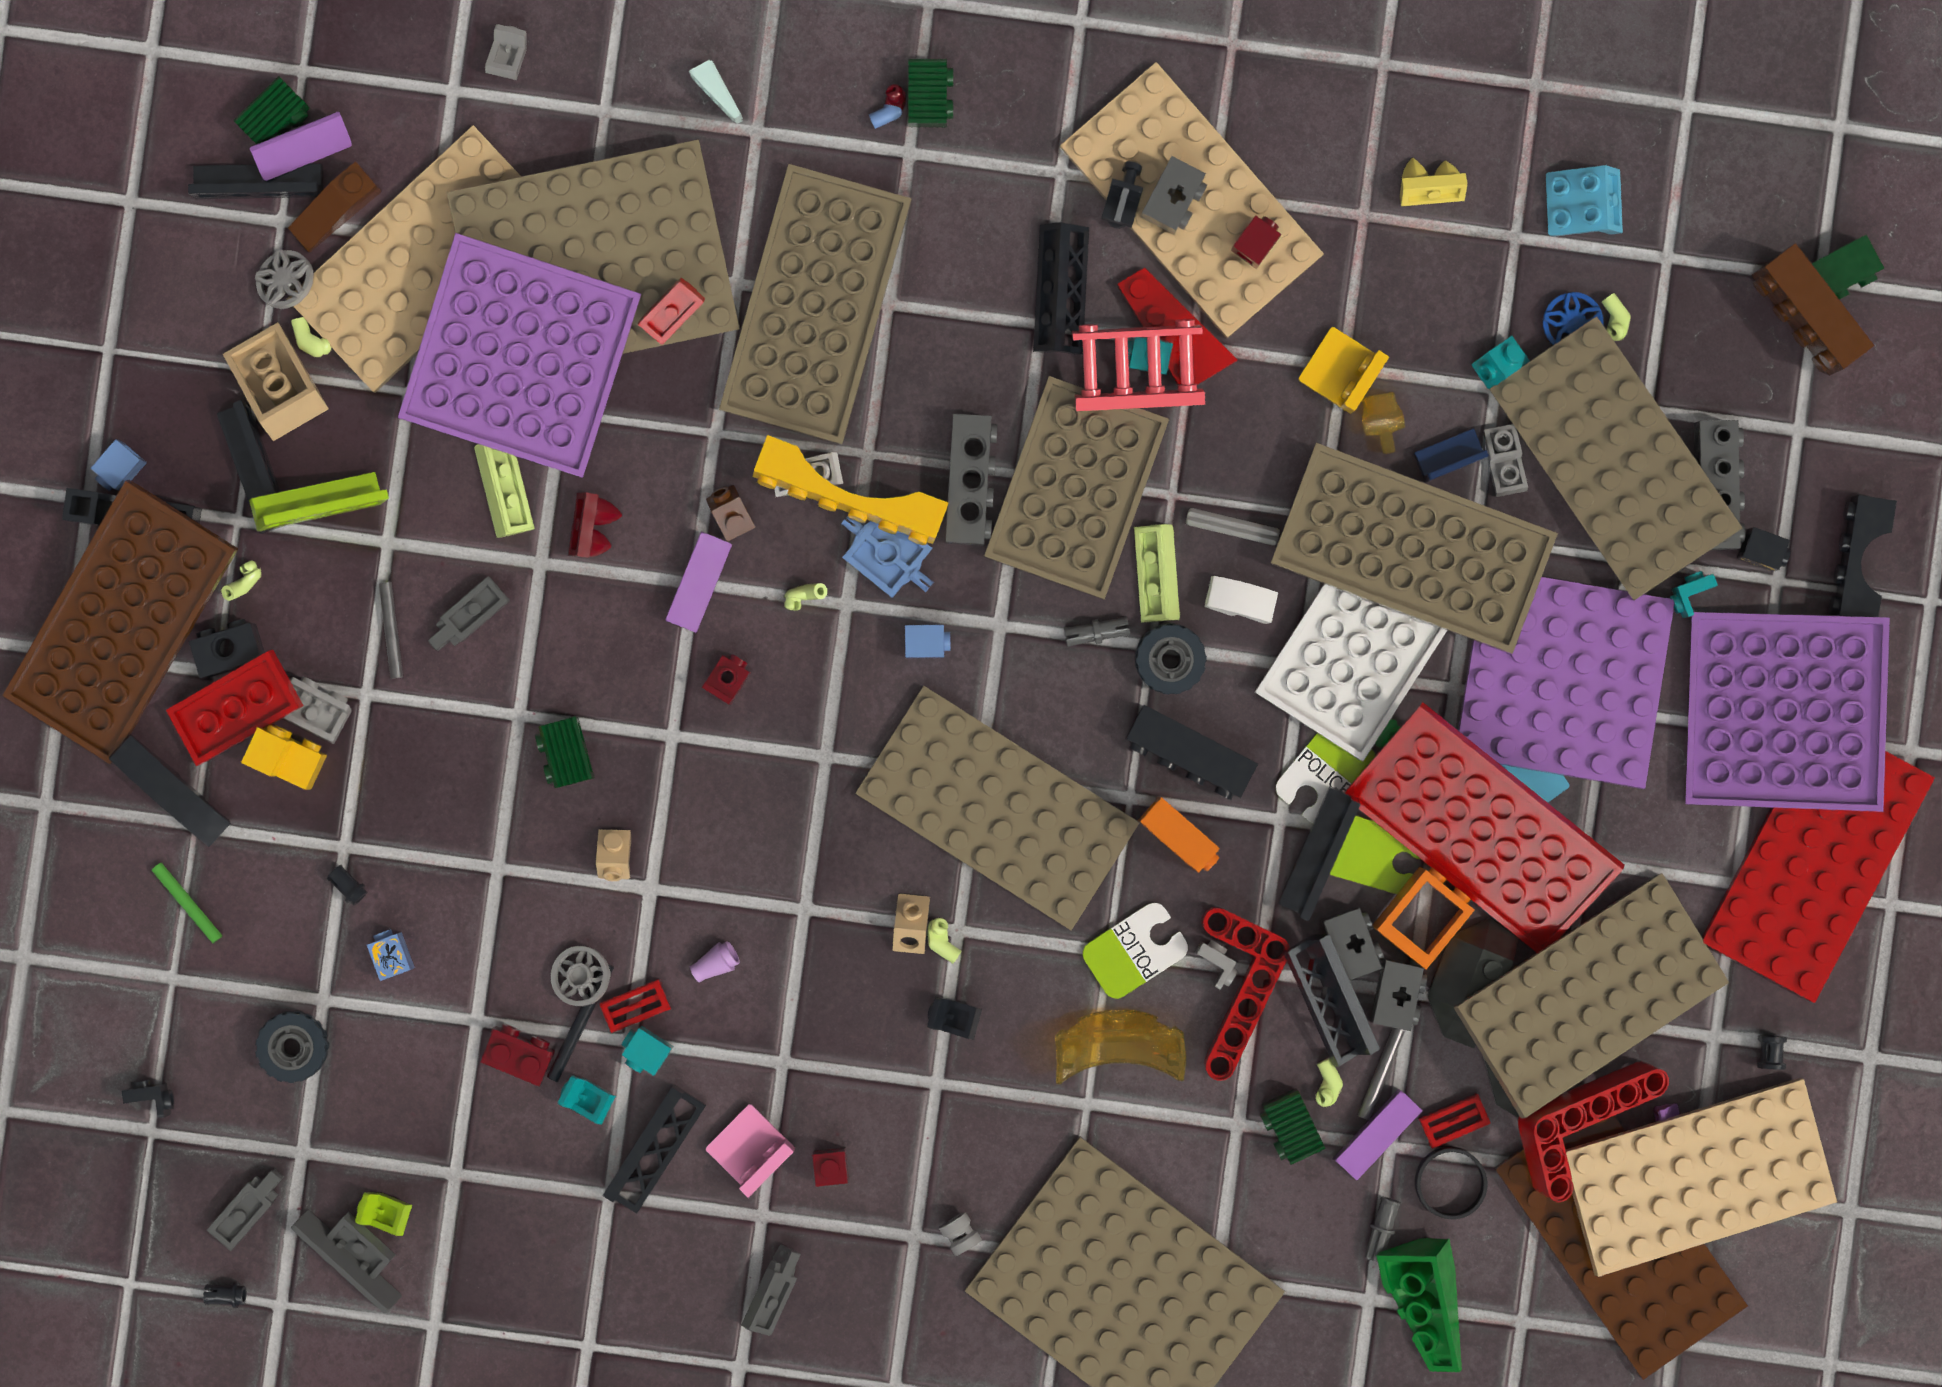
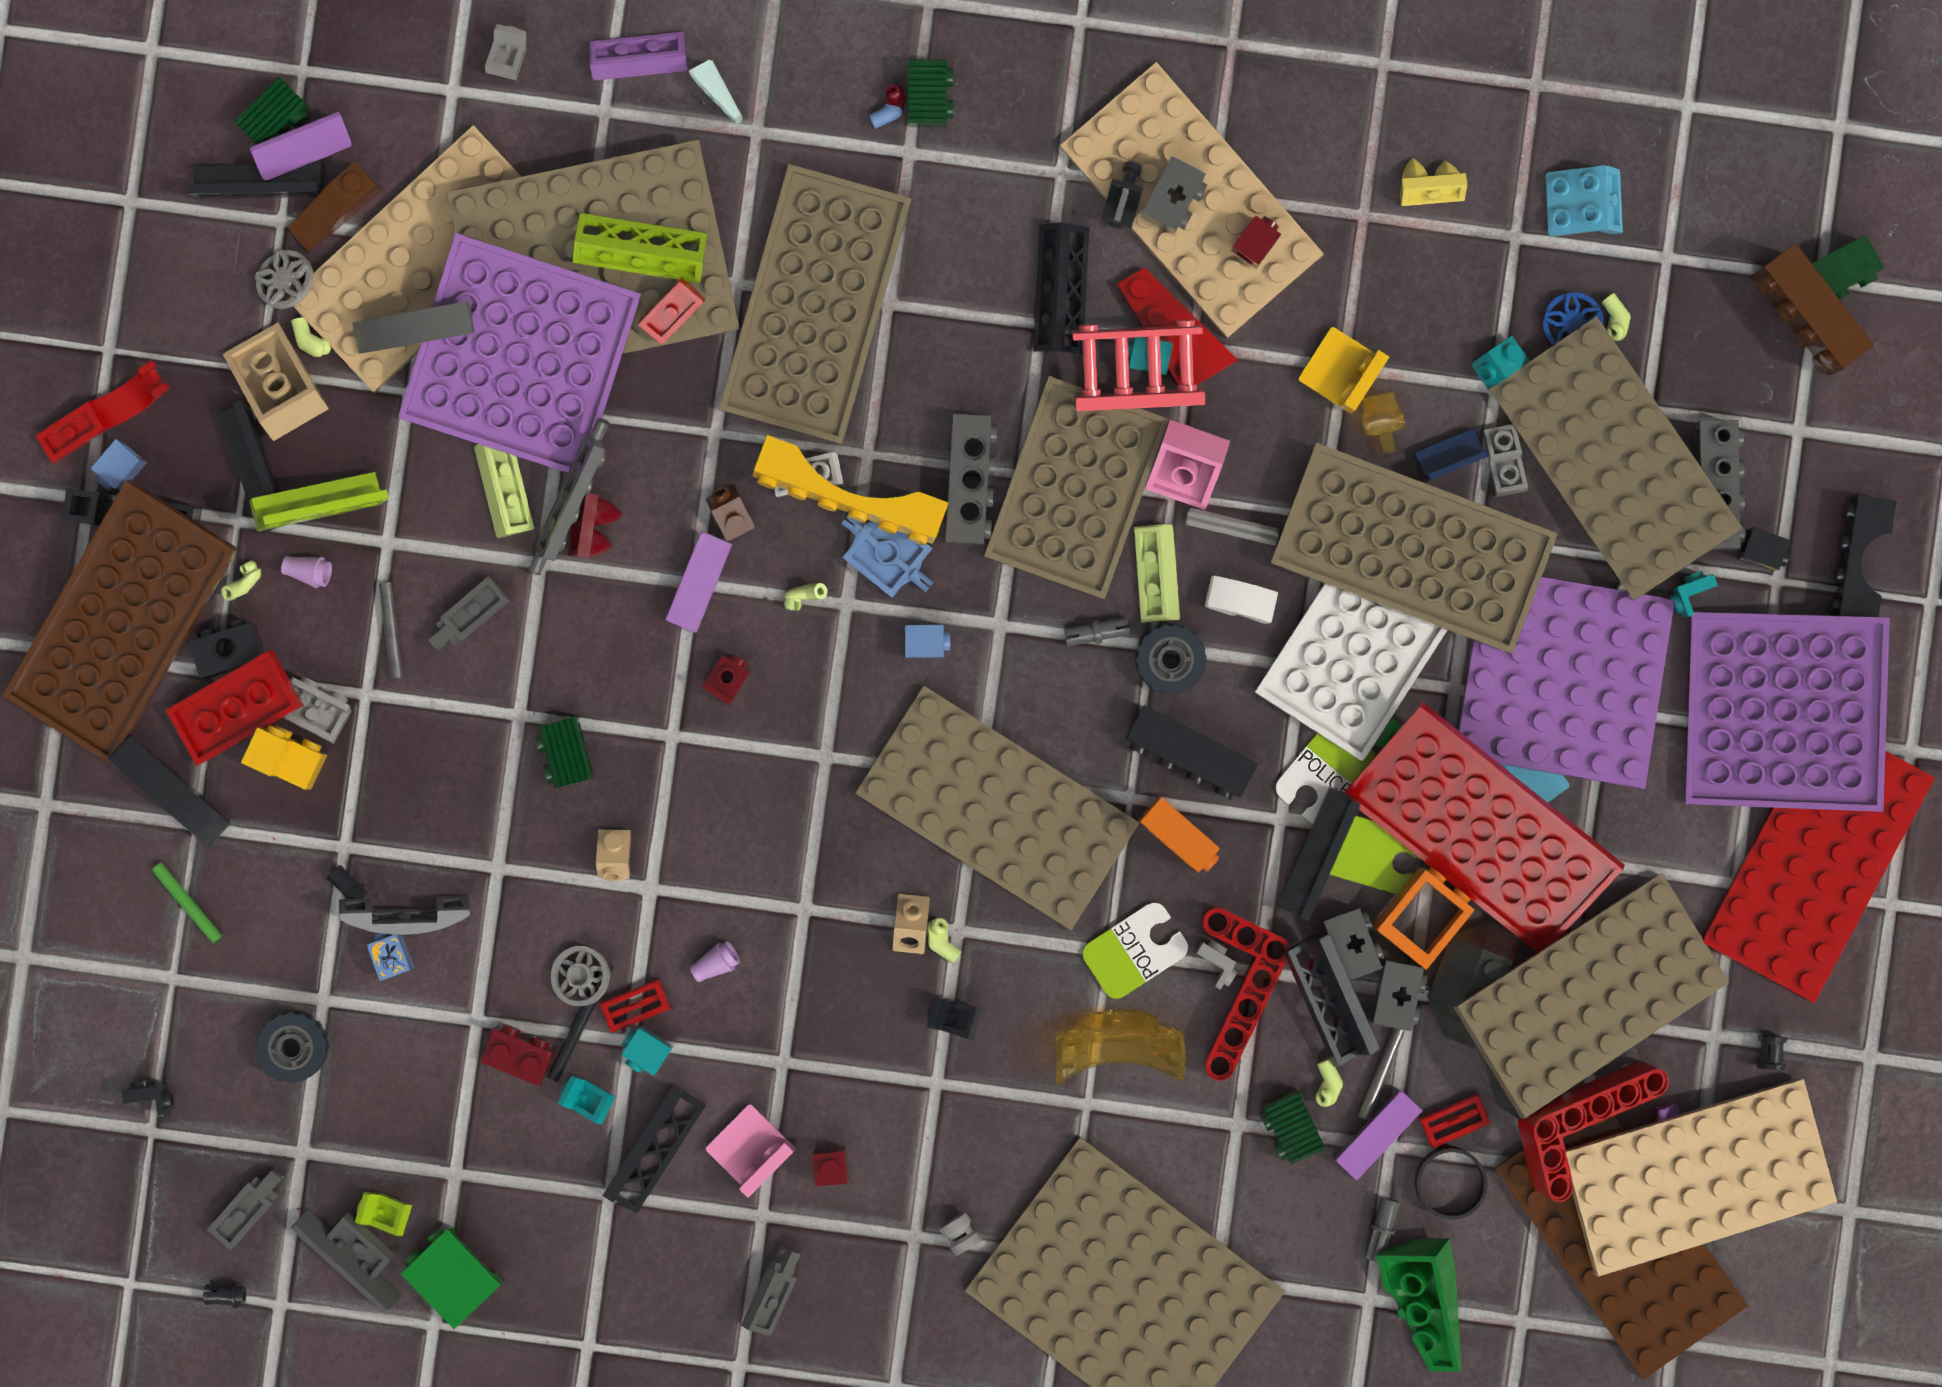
none -> red piece [36,360,170,463]
none -> lavender cone [281,556,332,588]
none -> dark grey slope [339,896,470,935]
none -> dark grey slope [352,301,475,354]
none -> green panel [401,1226,505,1330]
none -> dark grey plate [528,418,610,575]
none -> lime fence [573,213,708,283]
none -> medium lavender slope [589,31,688,80]
none -> bright pink slope [1145,420,1230,510]

